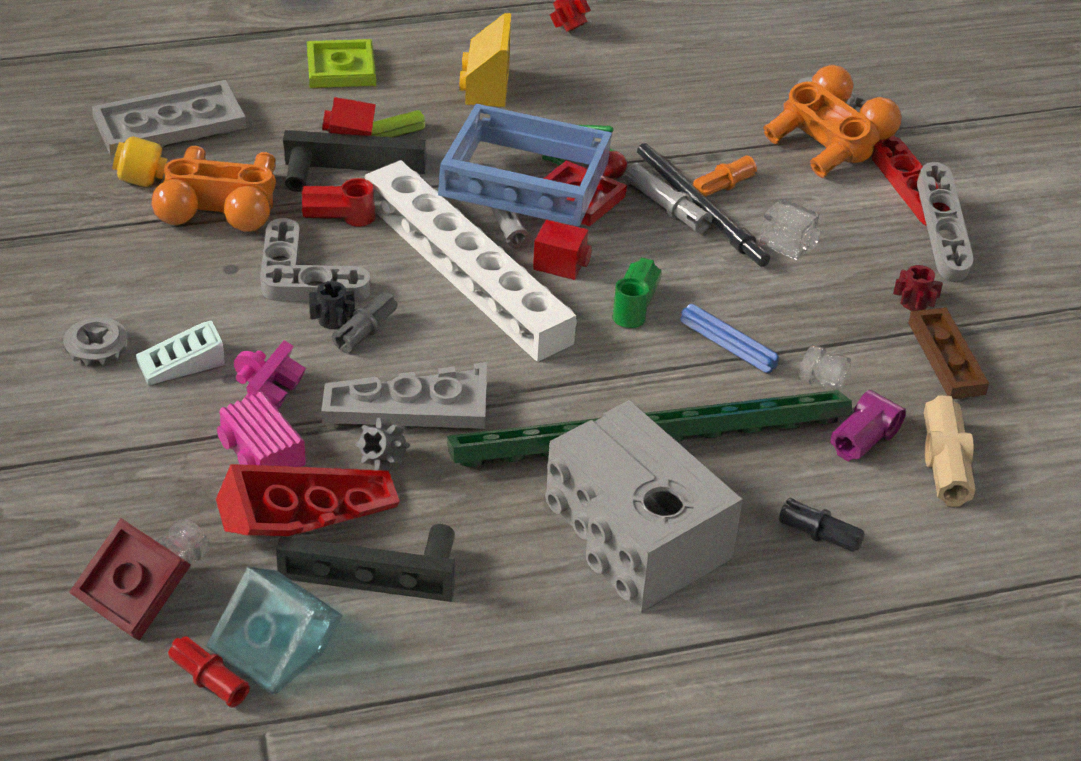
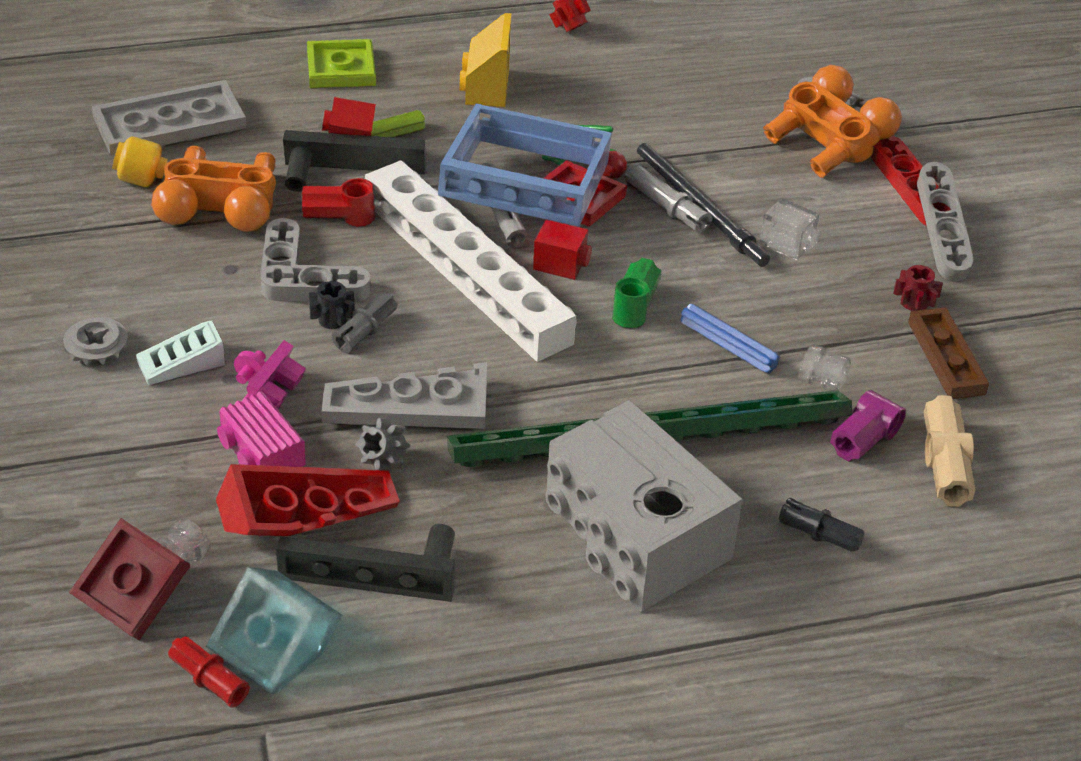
orange axle [693,155,757,197] -> none

